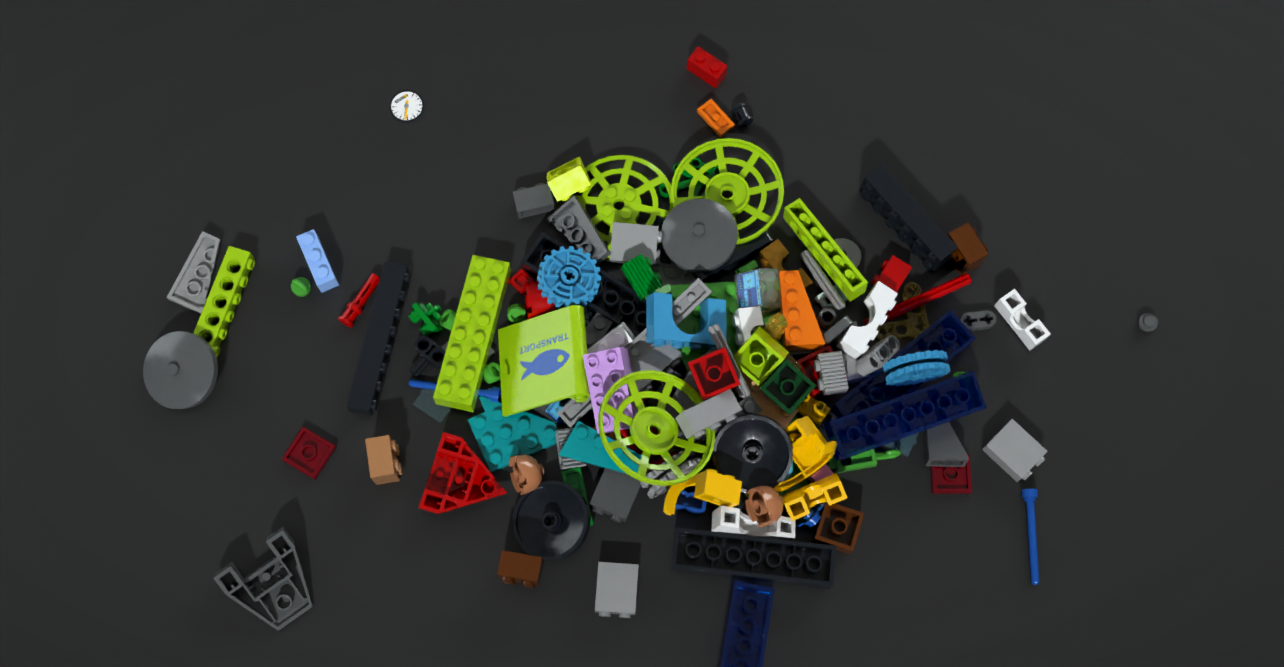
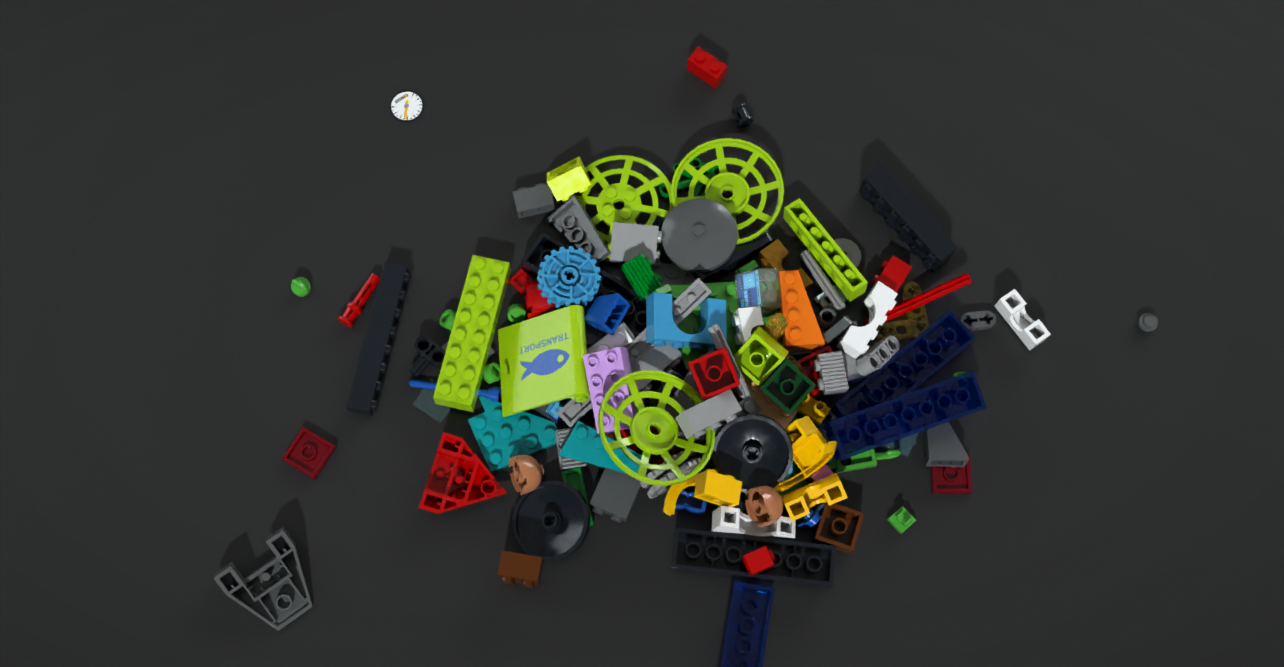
dark grey dish [143,331,218,409] -> none
light grey wing [166,231,221,314] -> none
lime brick [194,246,255,358] -> none
light blue brick [296,229,339,293] -> none
medium nougat brick [365,435,403,485] -> none
green hips [408,302,443,337] -> none
light grey brick [595,562,639,618] -> none
orange plate [697,99,735,138] -> none
dark azure piece [883,350,951,386] -> none
reddish brown brick [947,223,988,276] -> none
light grey brick [982,419,1047,482] -> none
blue piece [1021,489,1039,585] -> none
none -> blue torso [585,293,631,335]
none -> red brick [742,546,775,577]
none -> bright green tile [887,506,916,534]

